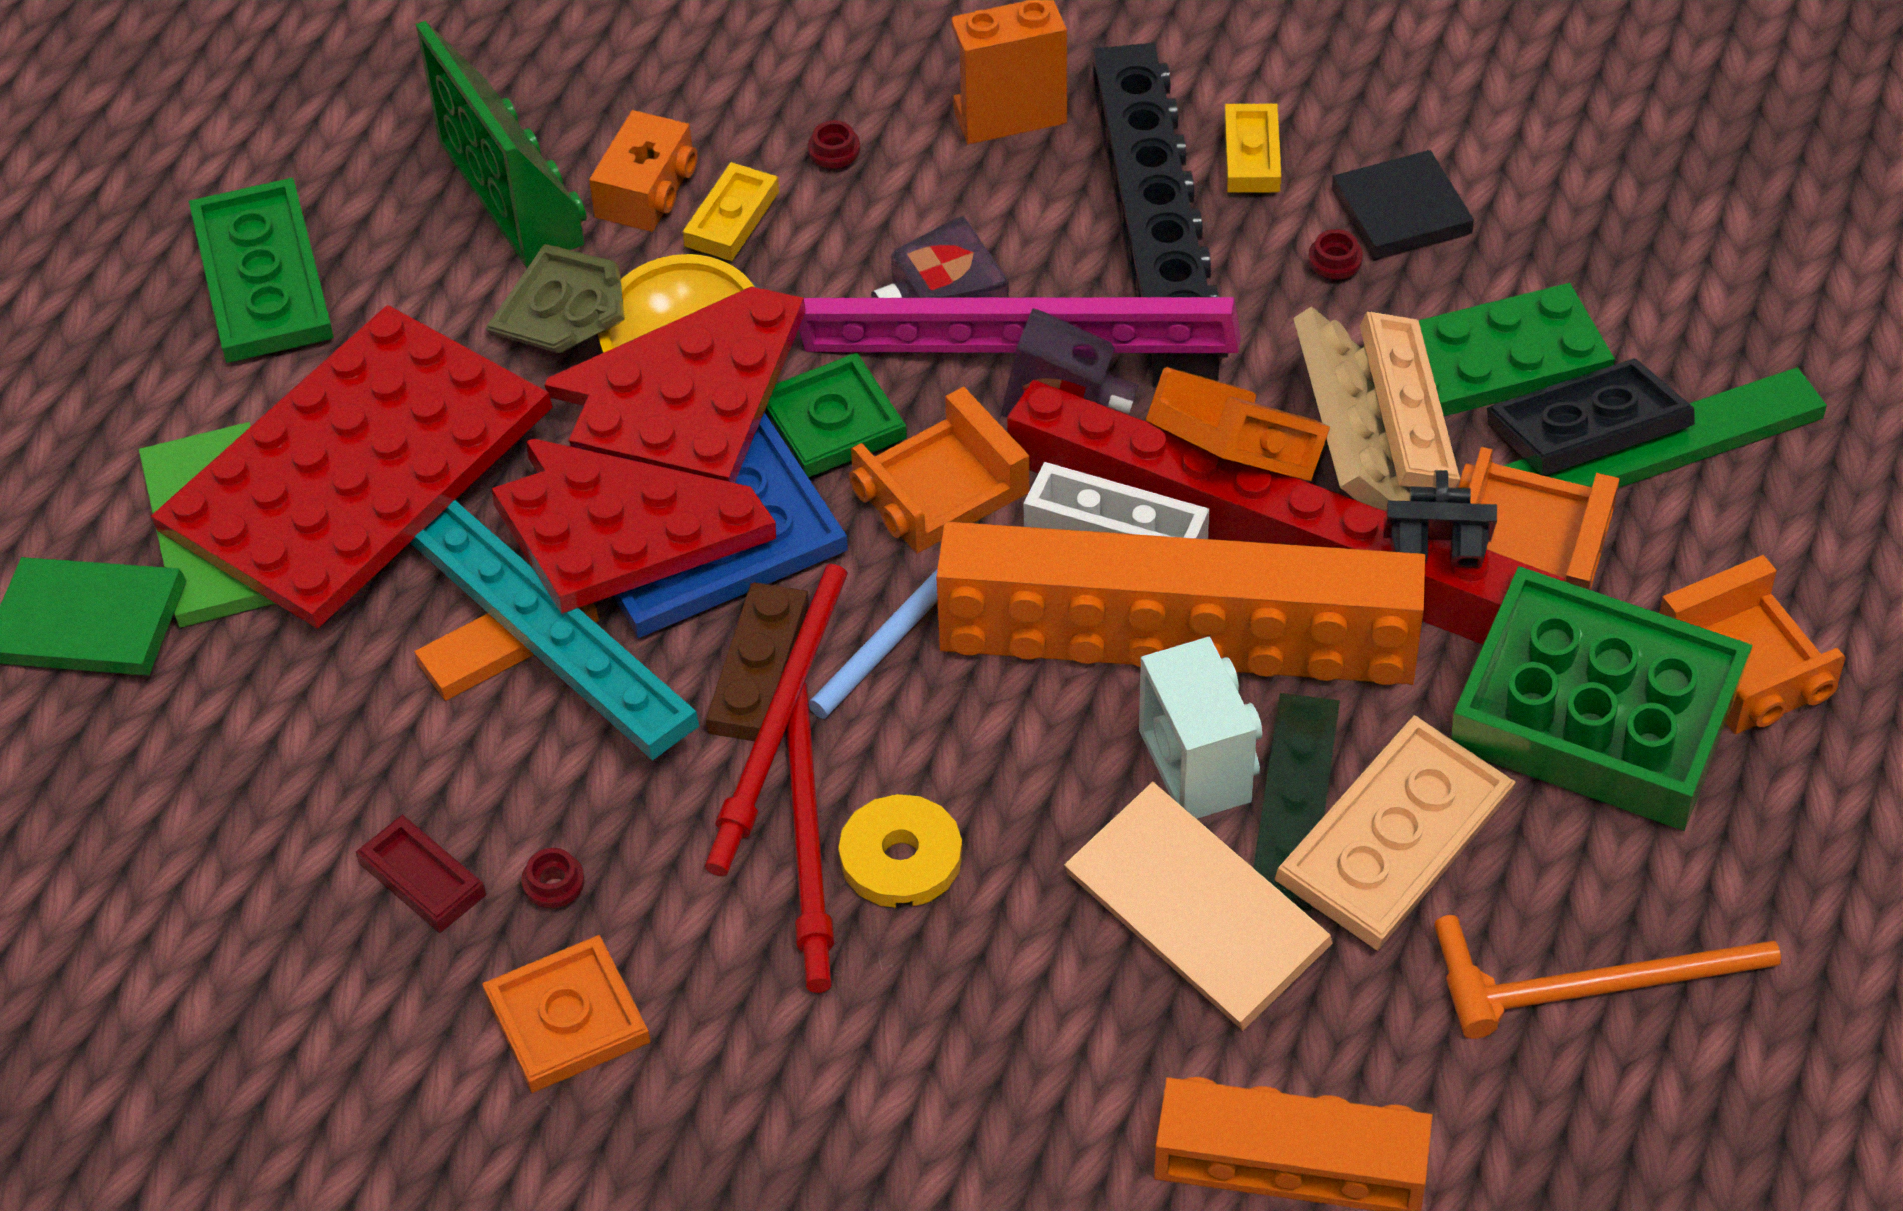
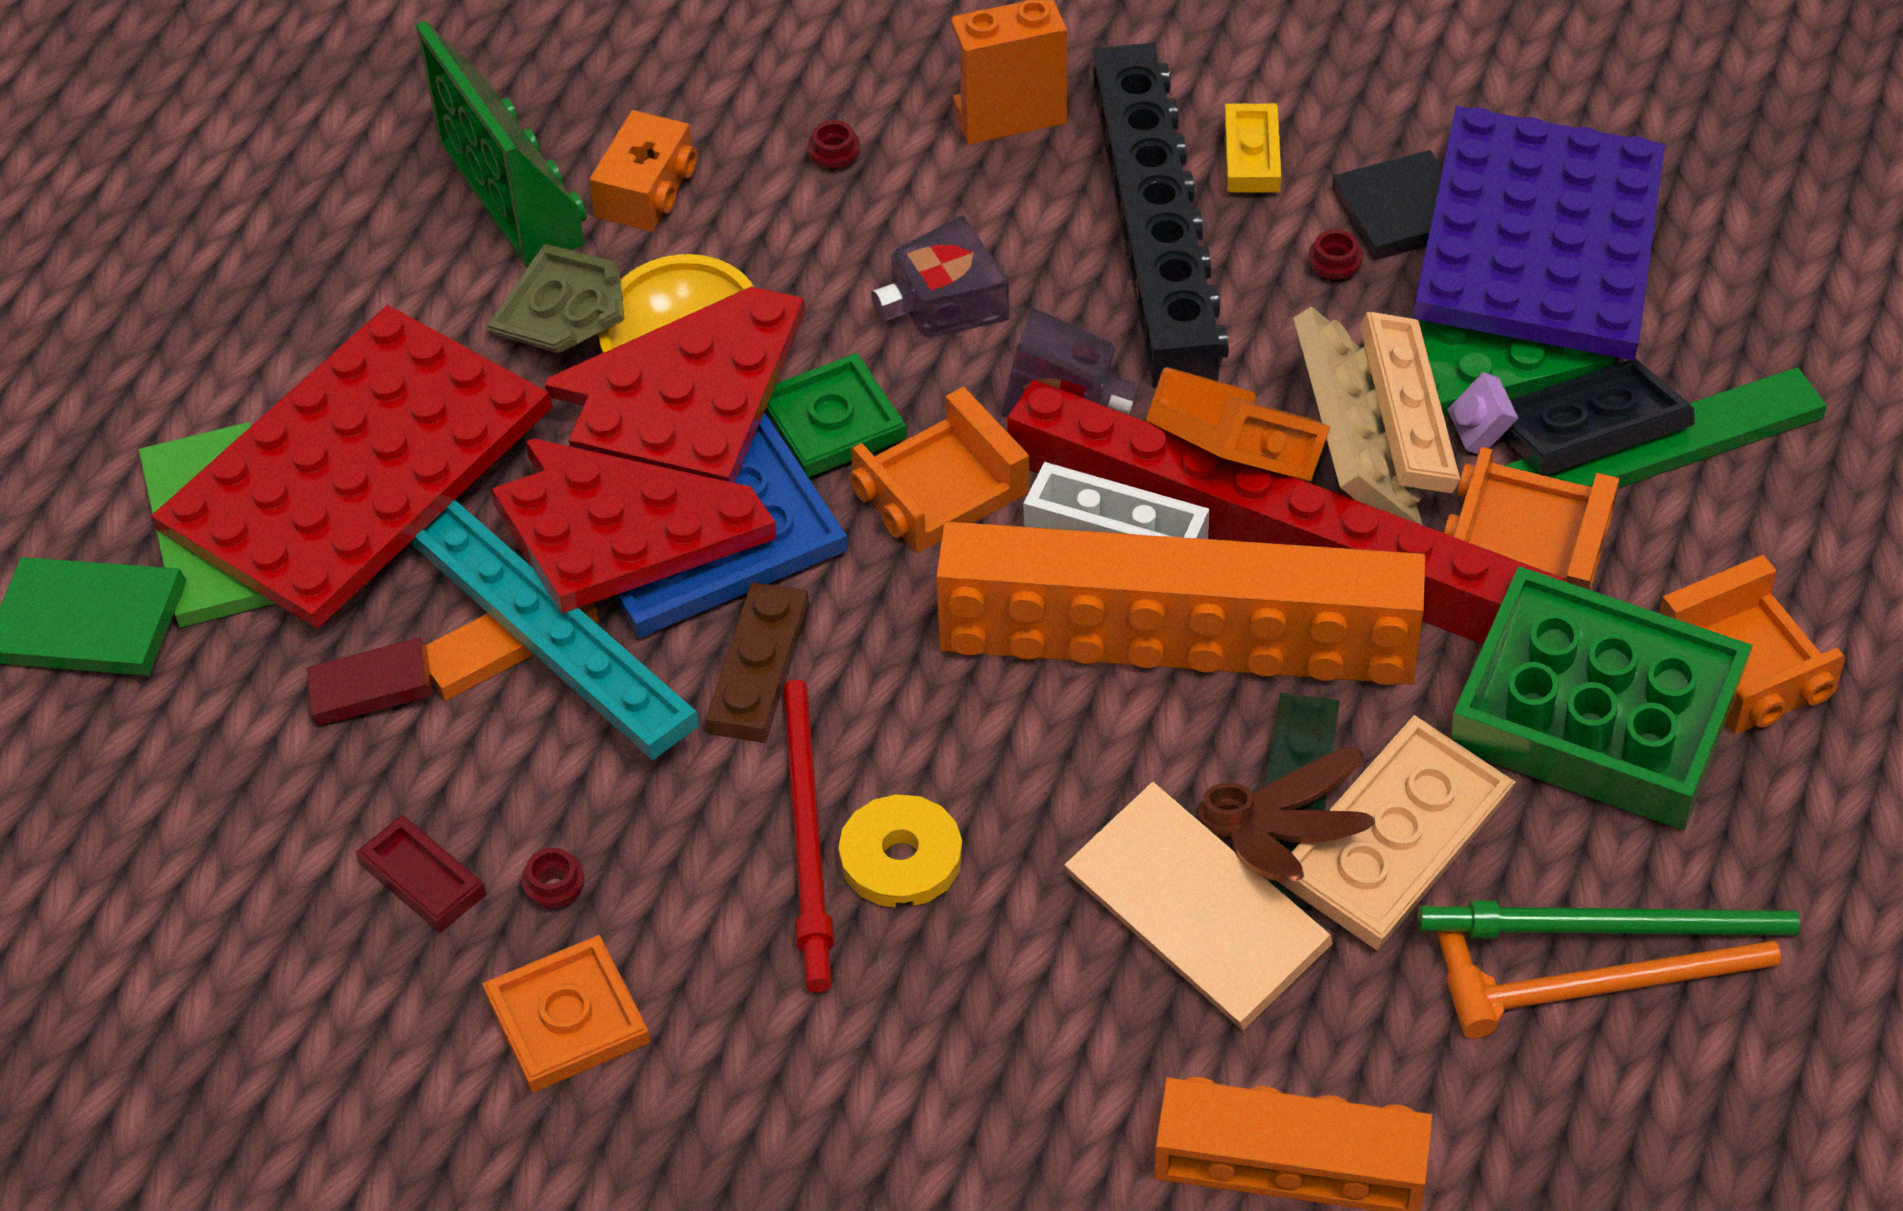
green plate [189,177,334,363] -> none
yellow plate [683,162,779,261] -> none
red bar [704,564,848,876] -> none
dark pink plate [799,297,1241,353] -> none
light blue bar [808,568,938,719] -> none
light aqua brick [1139,636,1262,819] -> none
black hips [1383,470,1497,568] -> none
none -> dark red tile [307,637,432,726]
none -> copper plant [1197,747,1375,882]
none -> dark purple plate [1412,106,1665,360]
none -> green bar [1417,900,1800,939]
none -> lavender plate [1447,372,1518,454]

